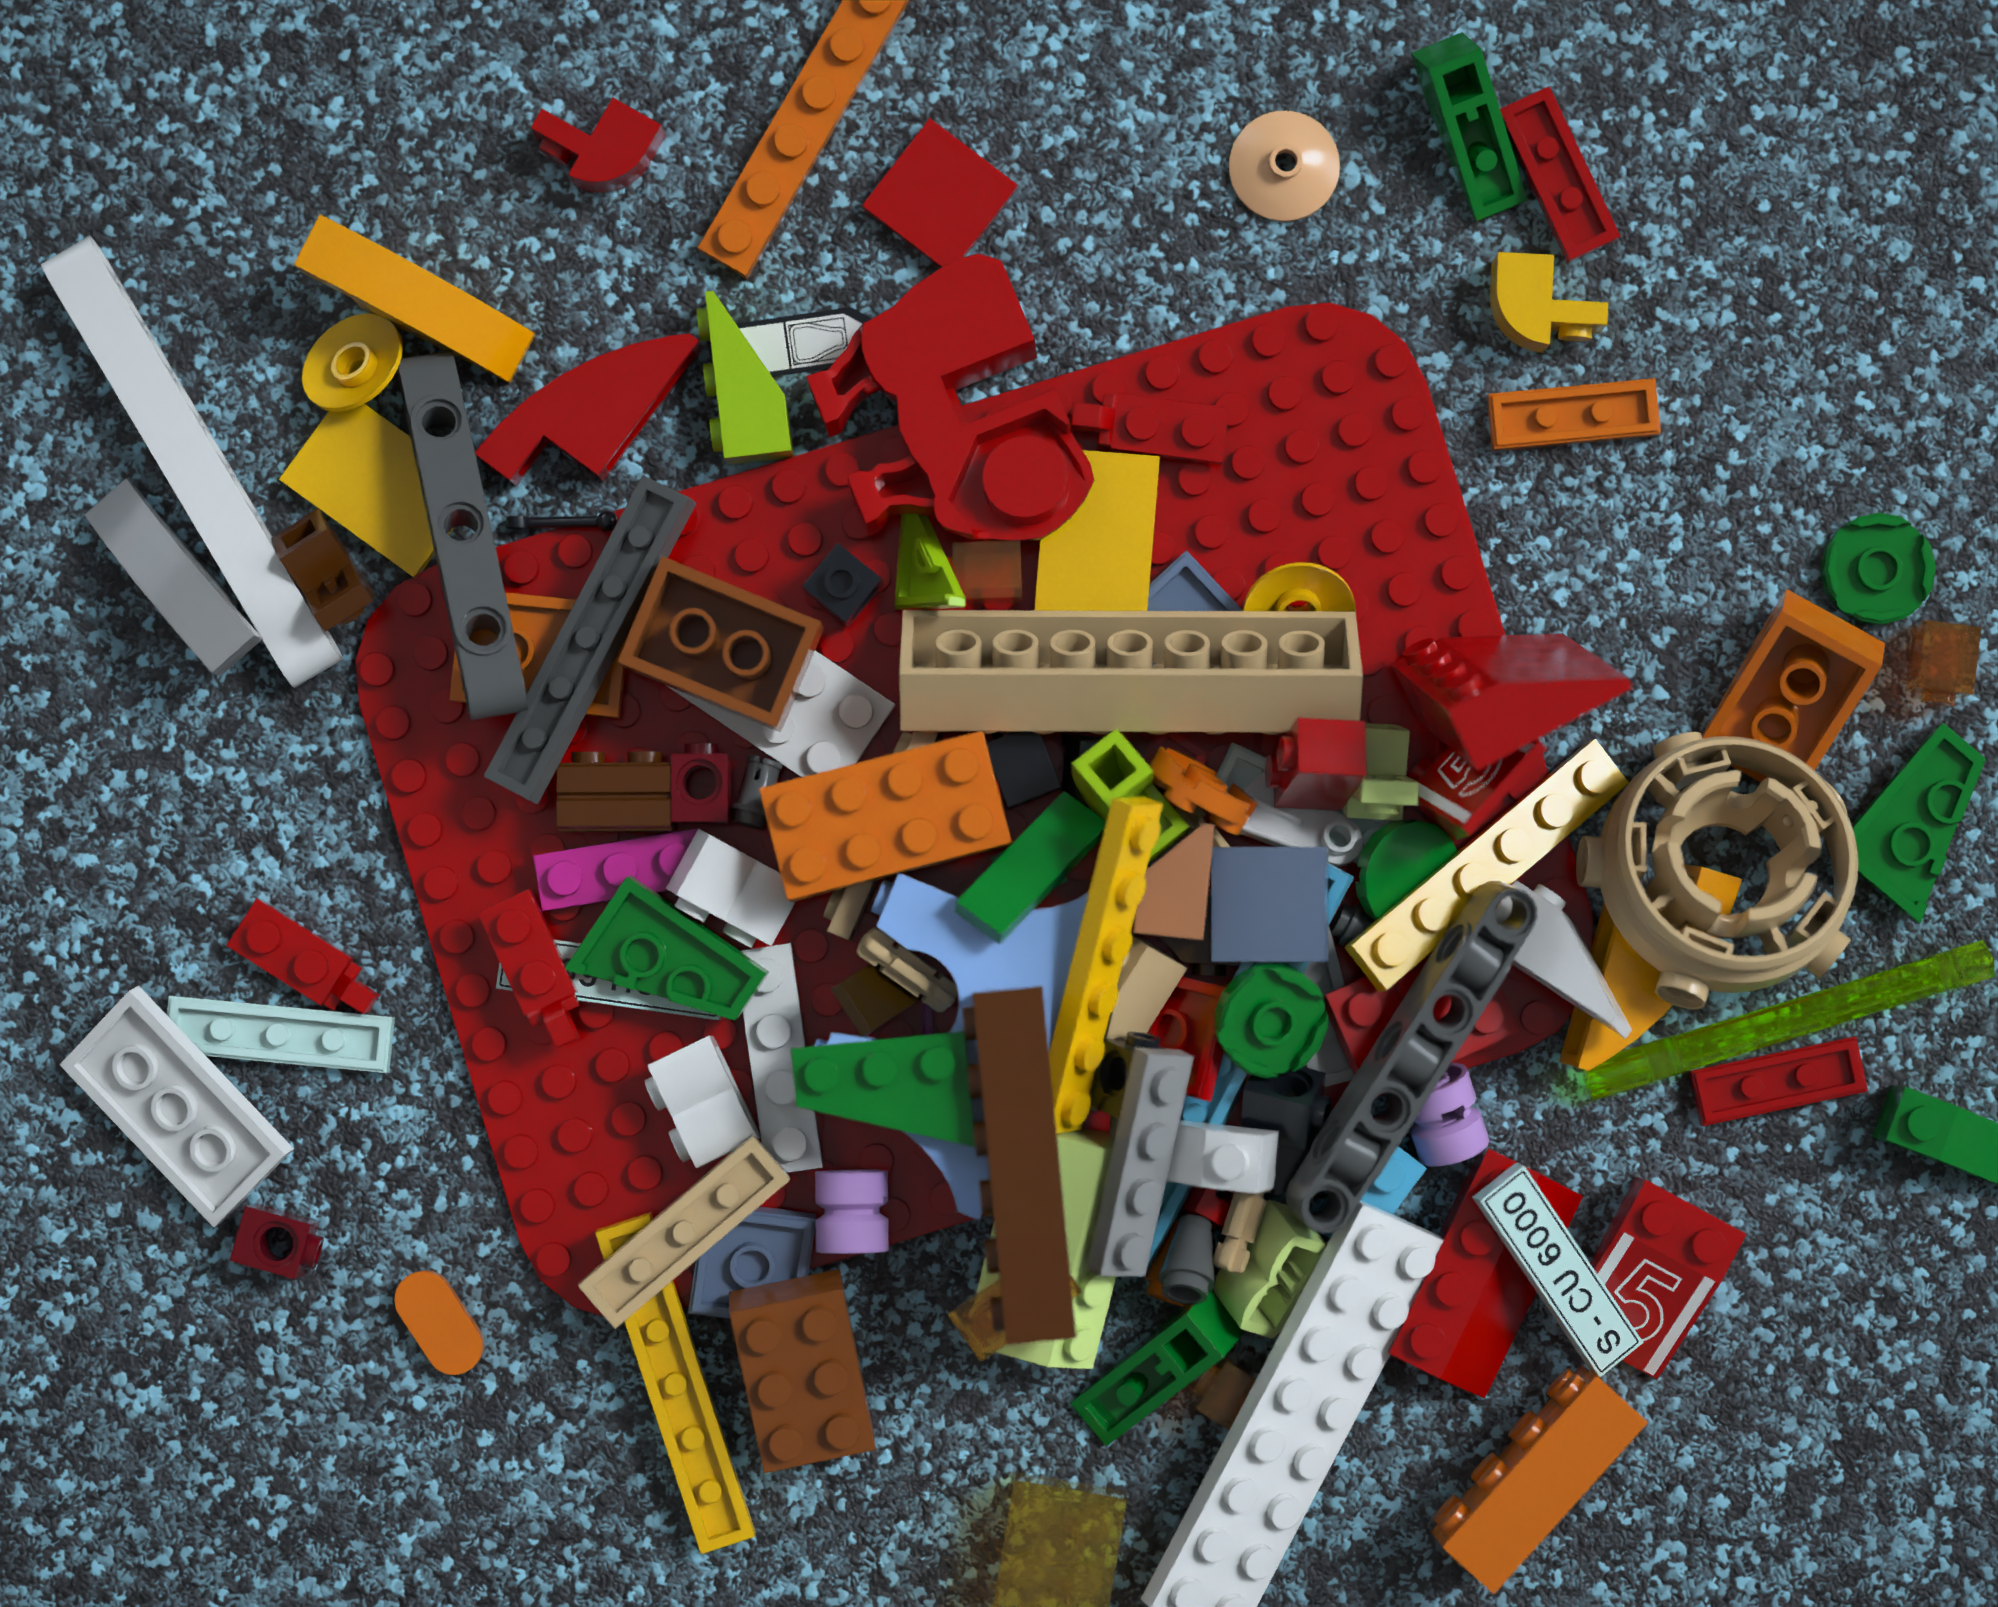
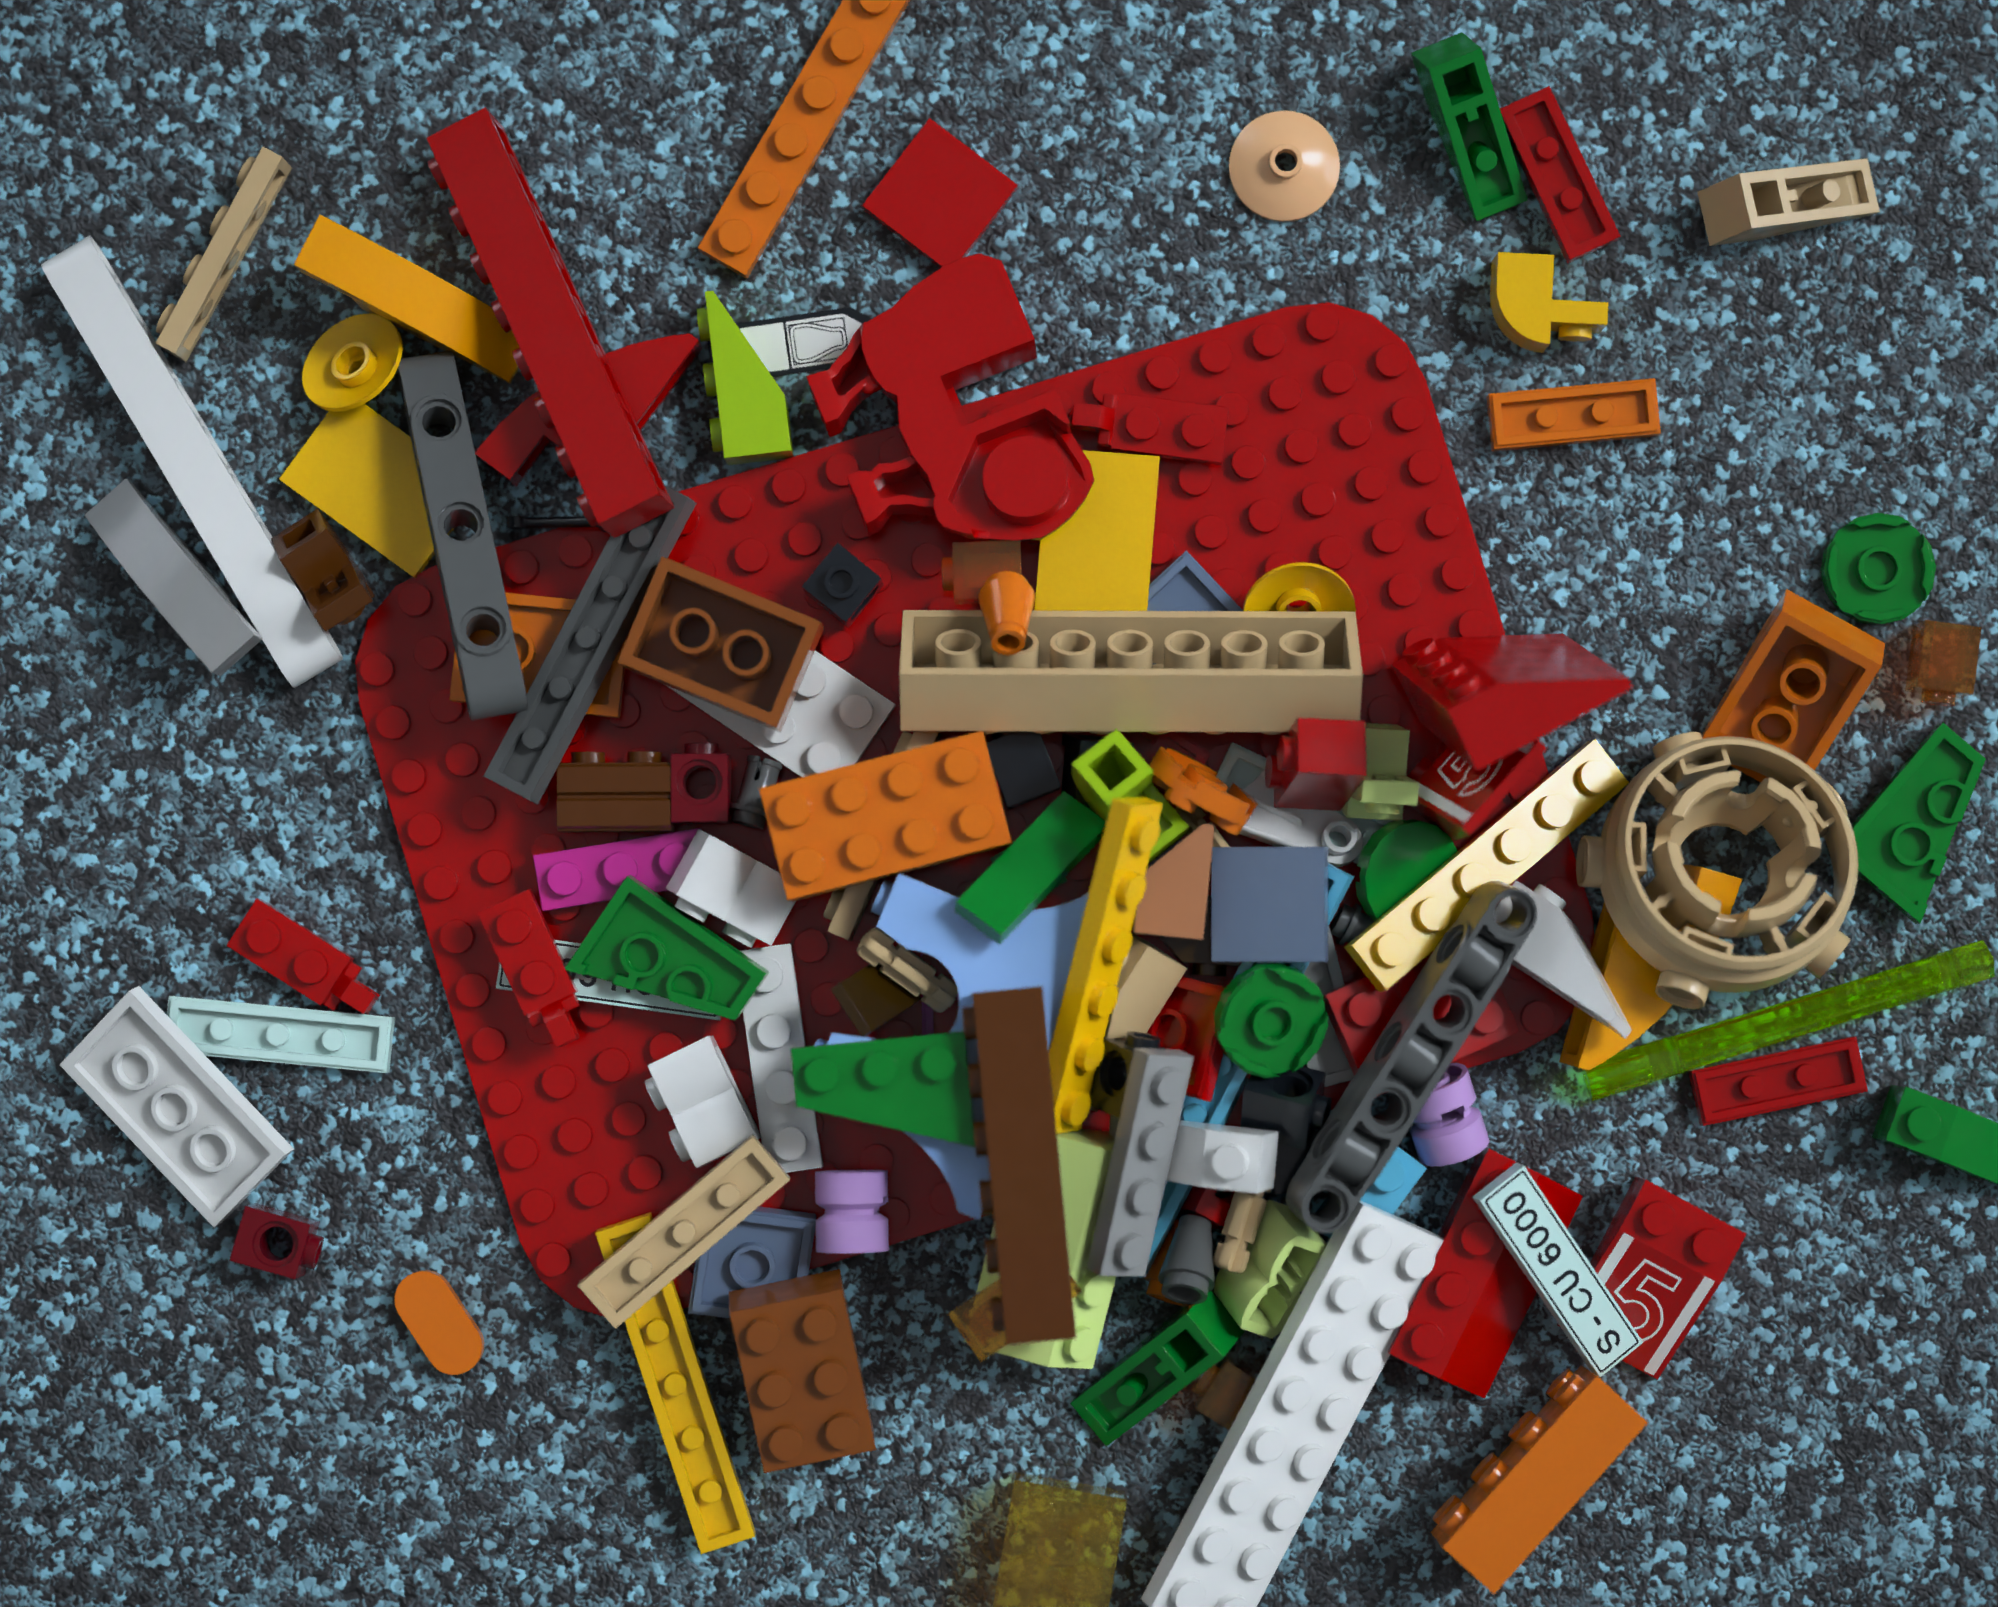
red brick [531,98,666,193] -> none
lime tile [894,514,966,610] -> none
none -> tan plate [156,147,292,362]
none -> red brick [426,107,675,538]
none -> orange cone [978,571,1035,655]
none -> tan slope [1697,158,1880,246]

